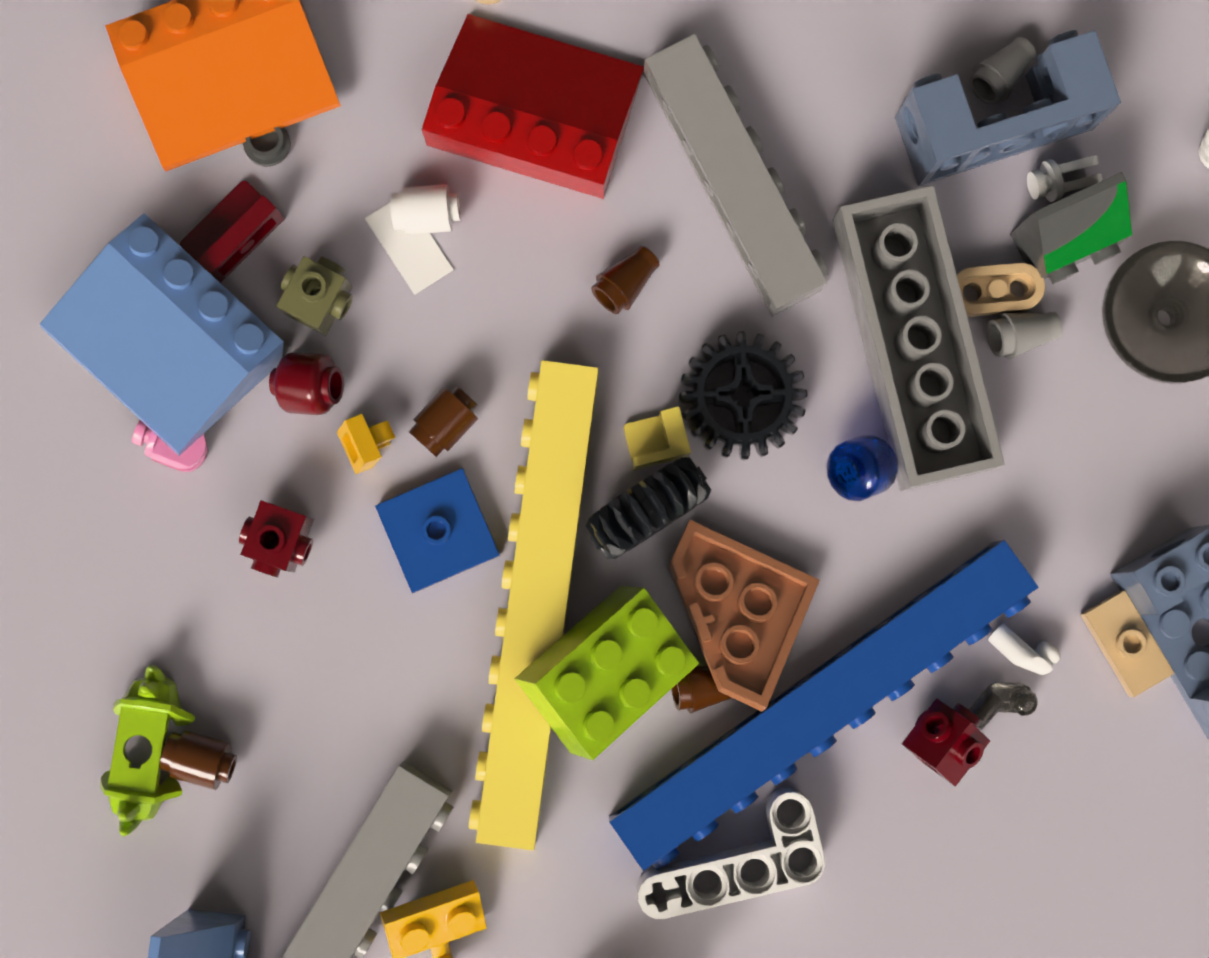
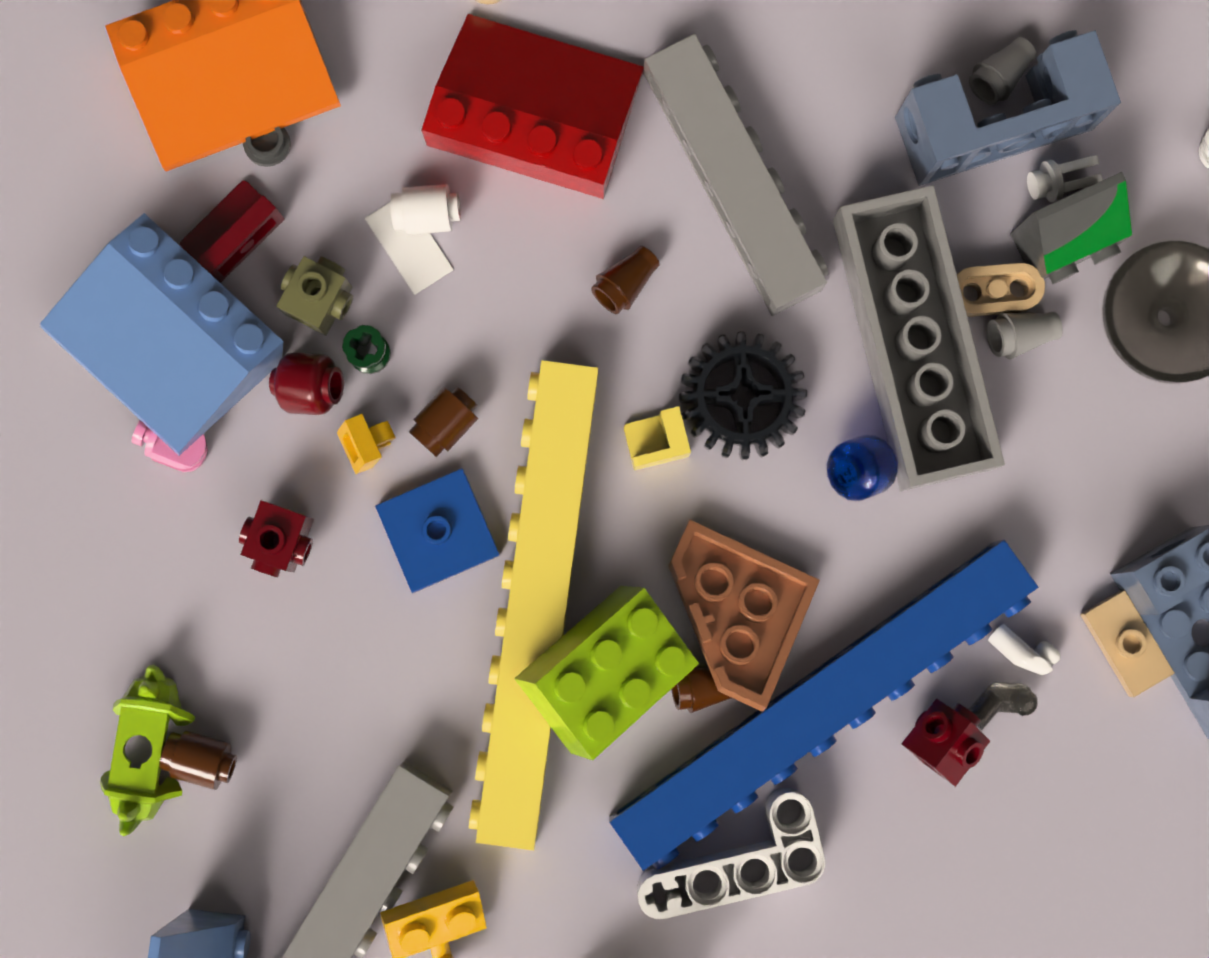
black gear [585,457,711,559] -> none
none -> dark green bush [342,325,391,374]

